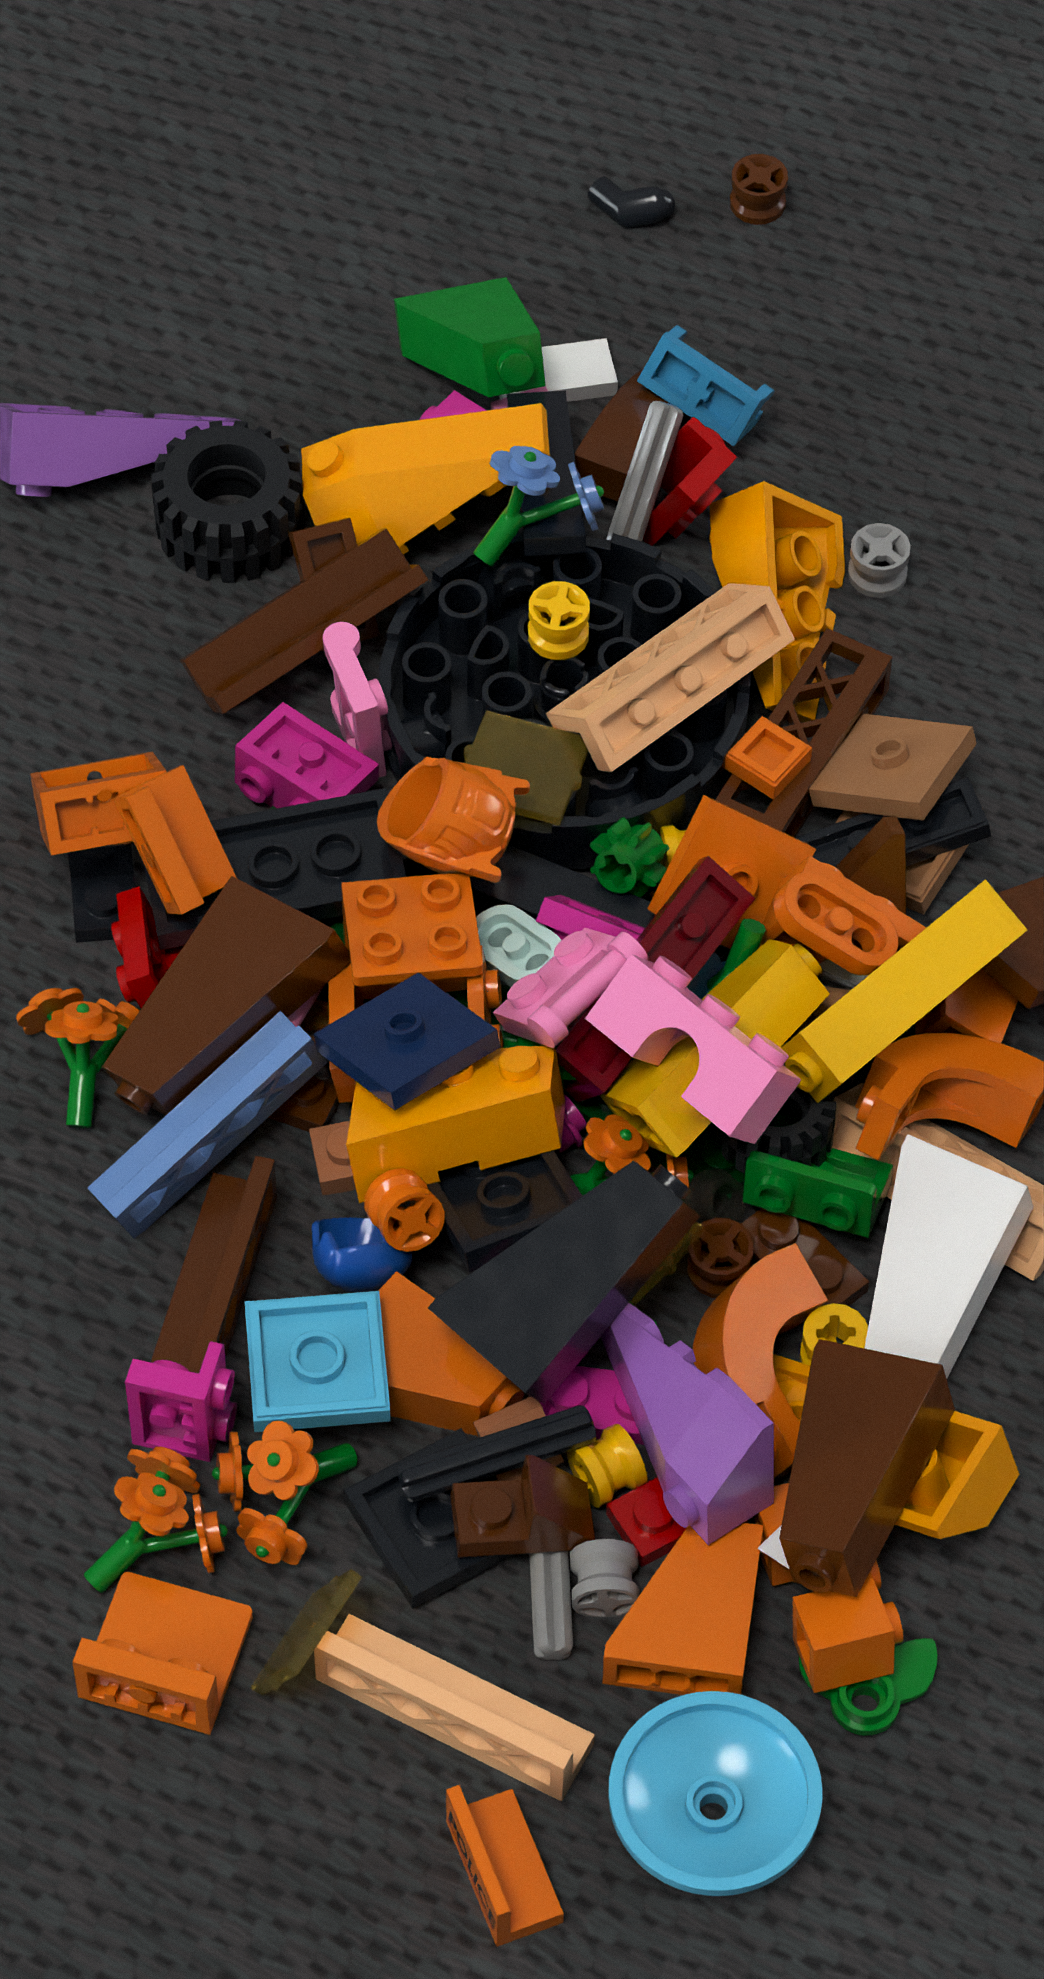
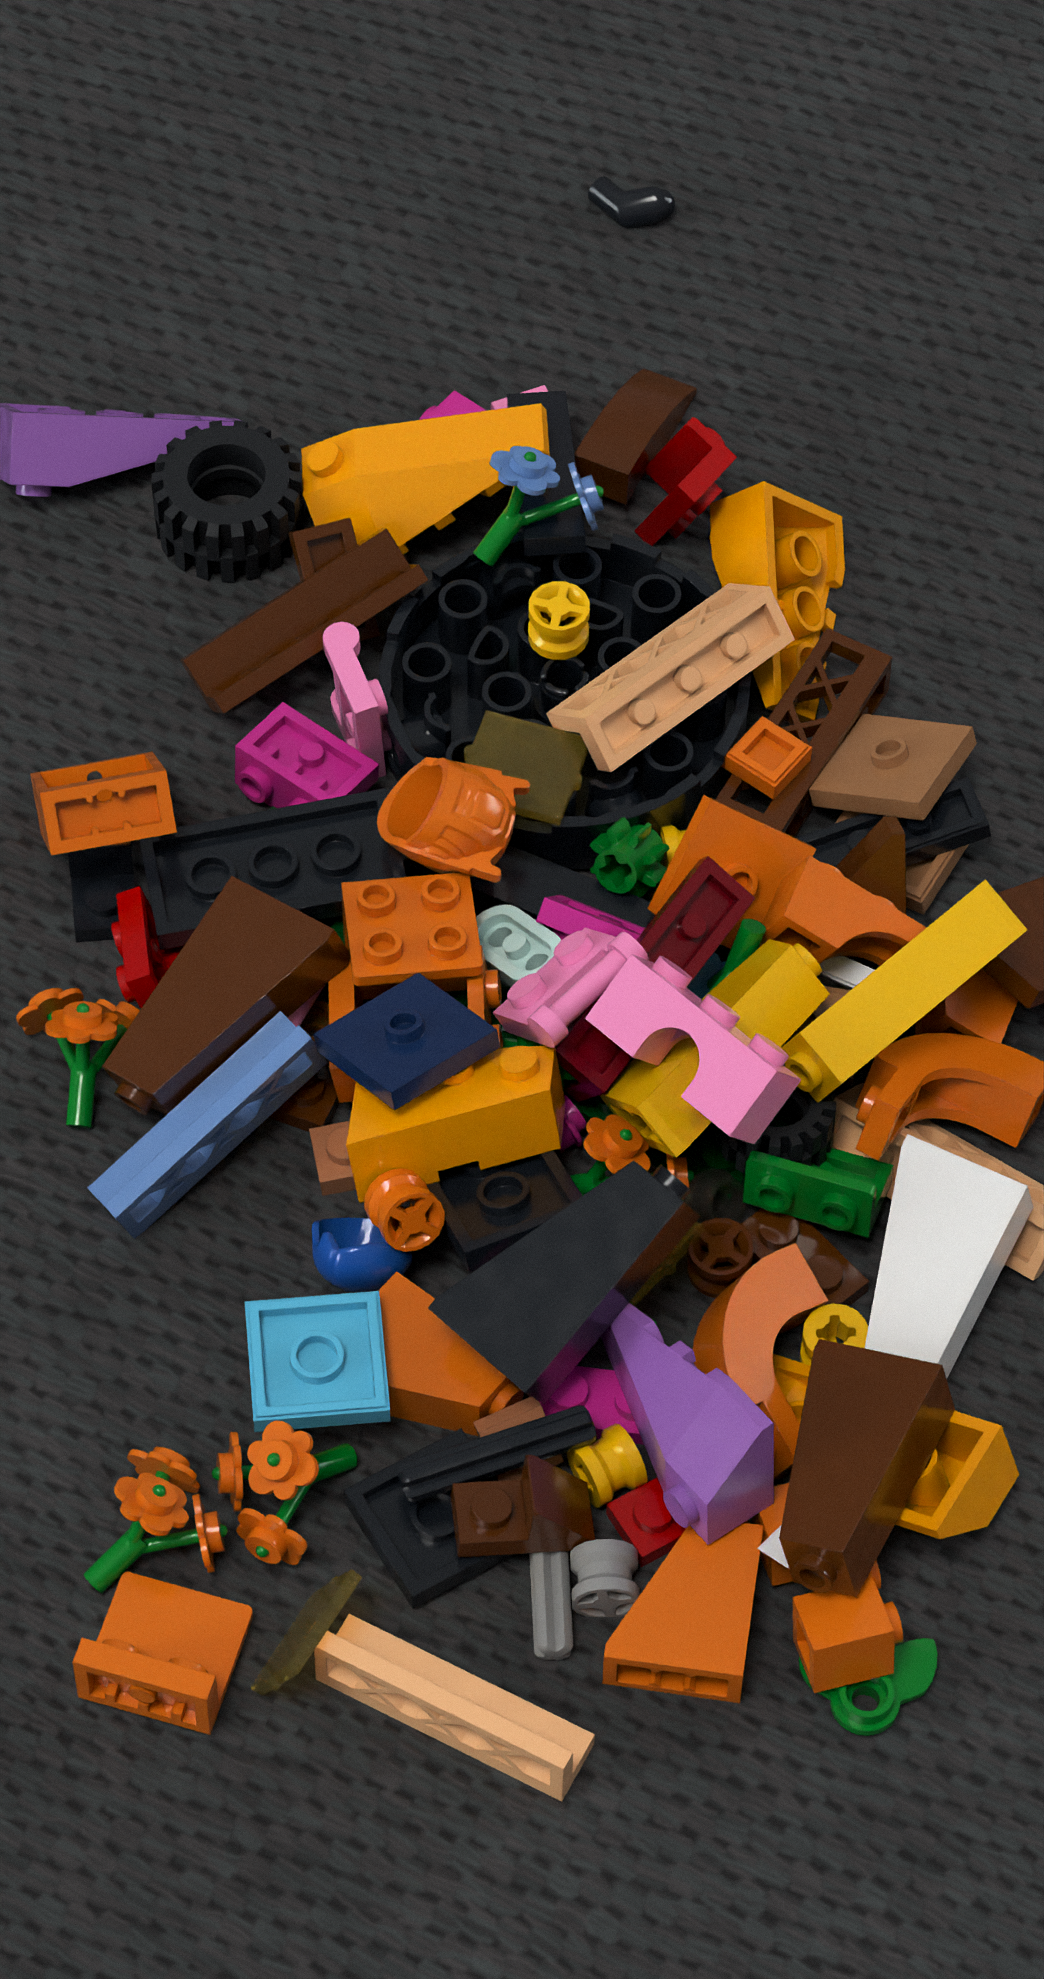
orange panel [113,765,237,915] -> none
dark pink bracket [125,1341,237,1462] -> none
reddish brown fence [151,1156,277,1374] -> none
green slope [394,277,546,397] -> none
orange panel [446,1785,564,1947] -> none
white tile [499,338,618,402] -> none
light grey axle [606,401,683,542] -> none
medium azure dish [608,1691,822,1896] -> none
dark azure hinge [637,325,775,446] -> none
reddish brown wheel [730,154,788,225] -> none
orange plate [774,871,898,975] -> none
light grey wheel [848,523,911,598] -> none

